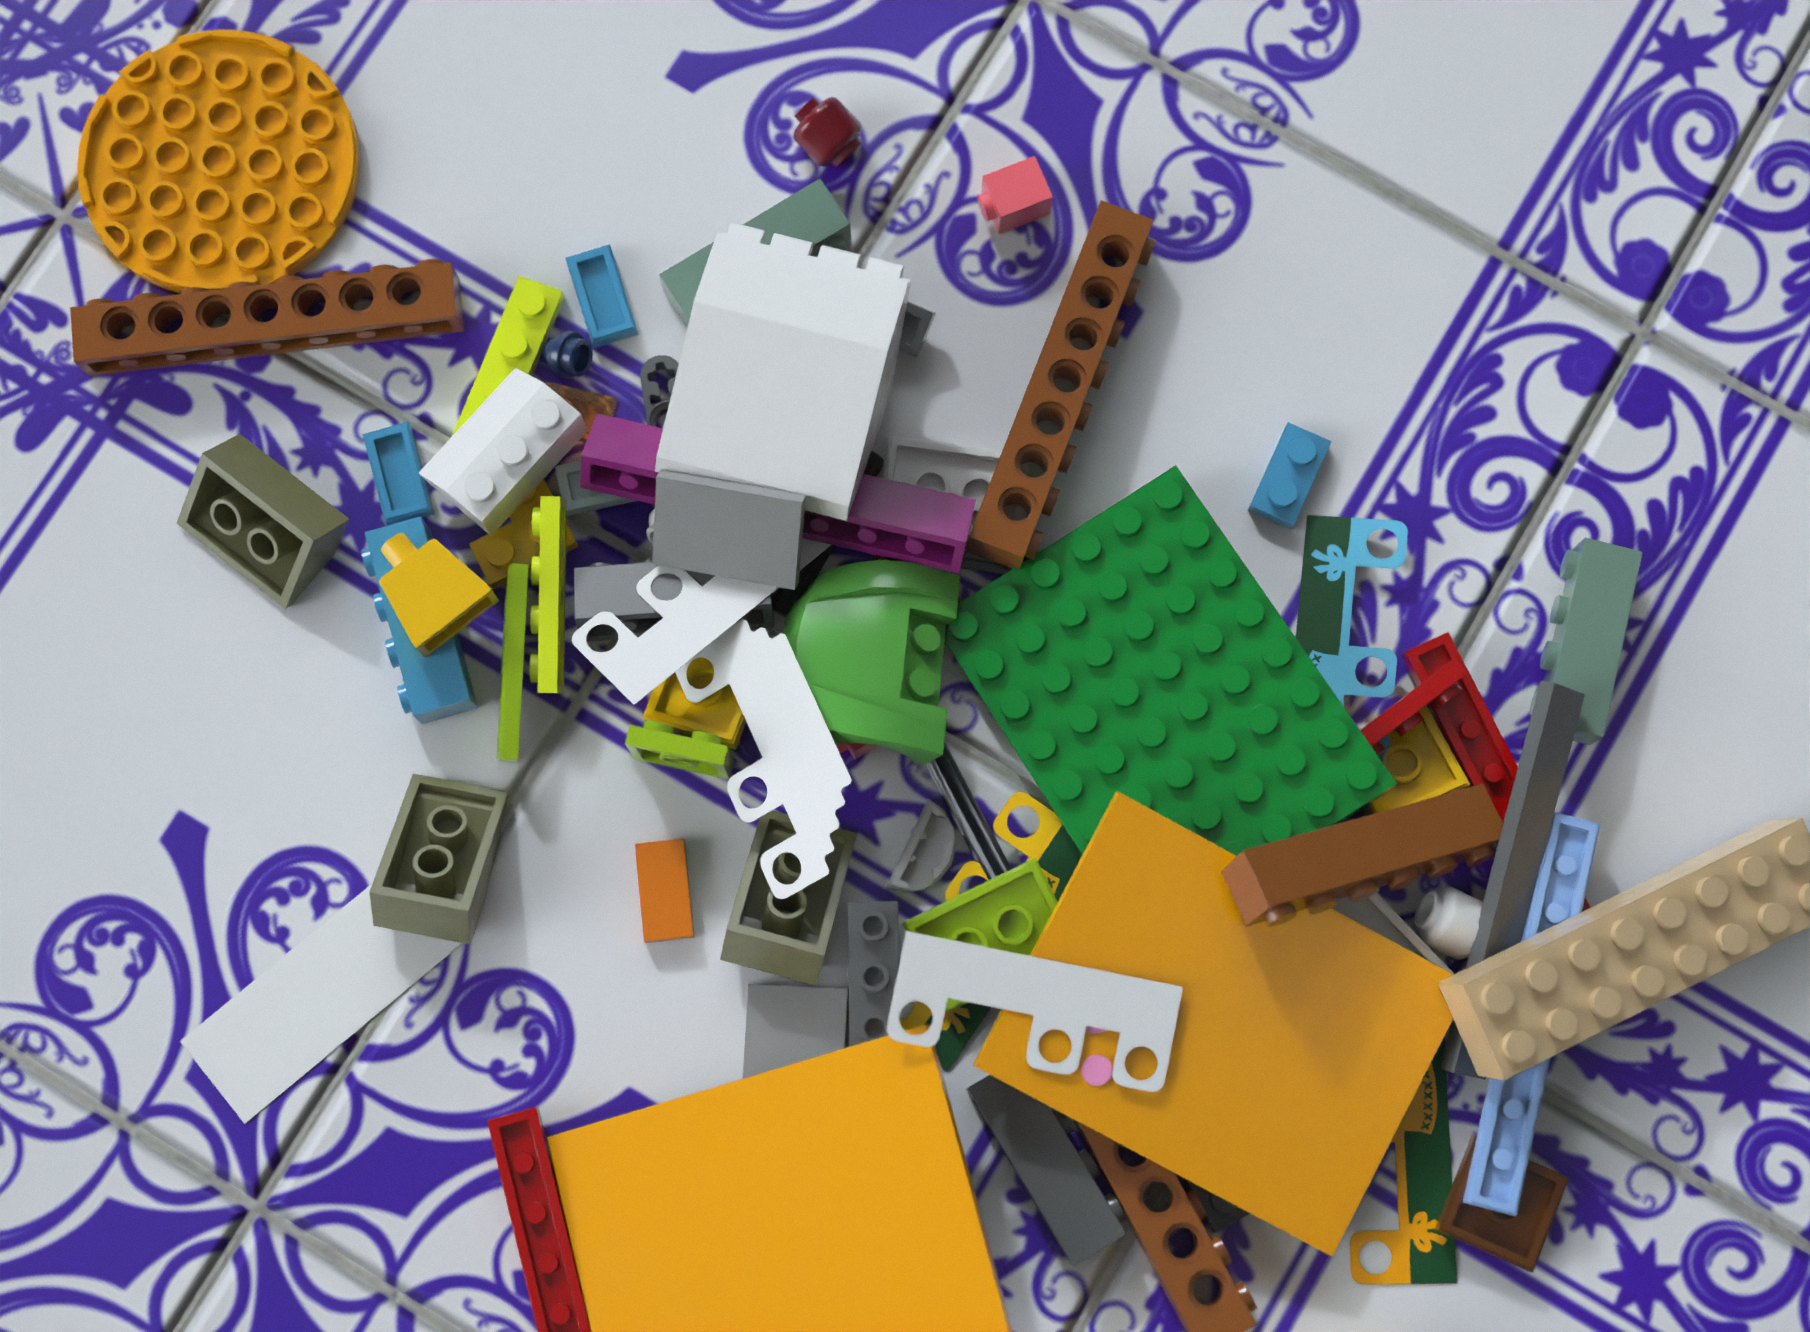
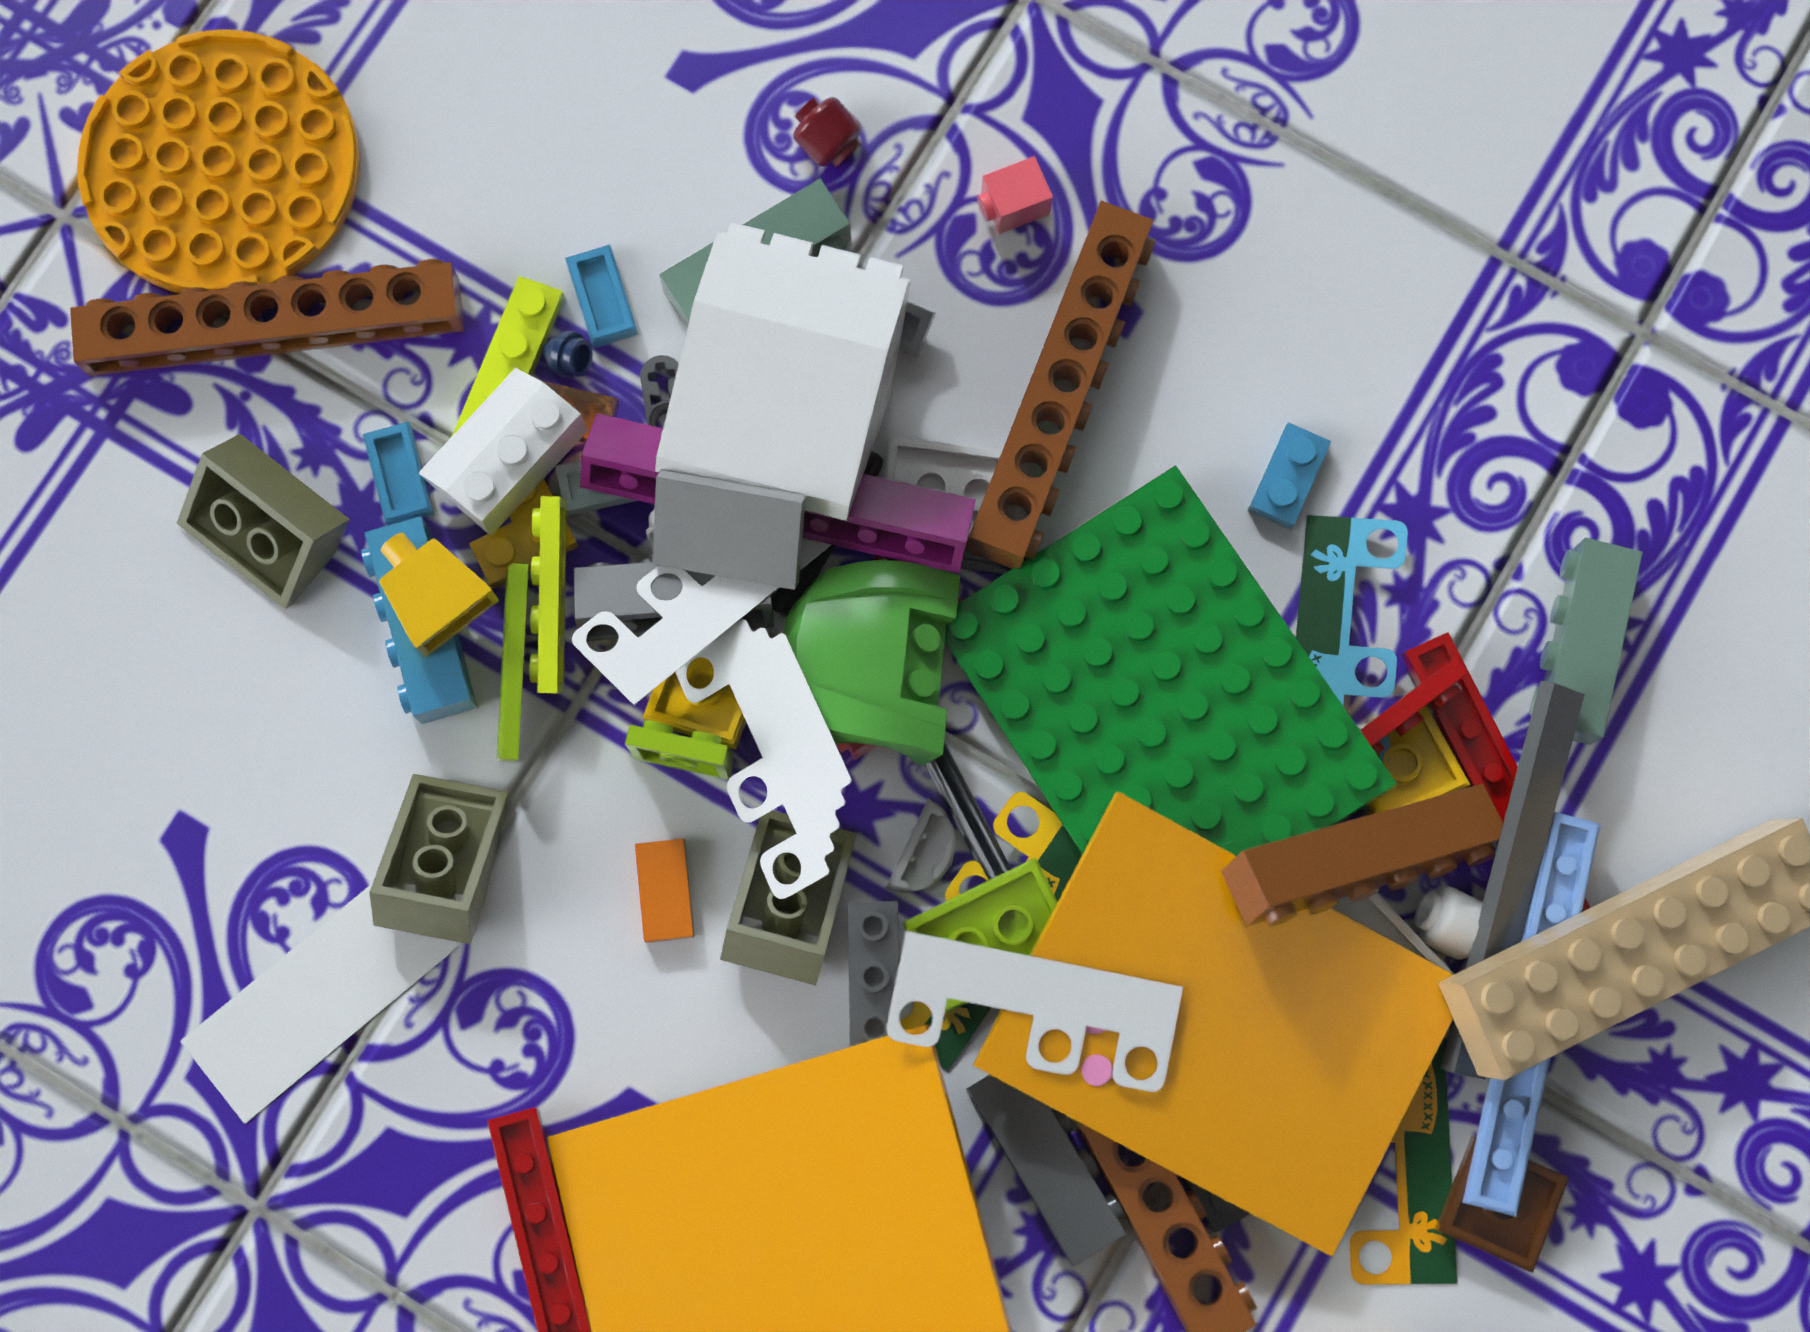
light grey tile [743,984,848,1079] -> none

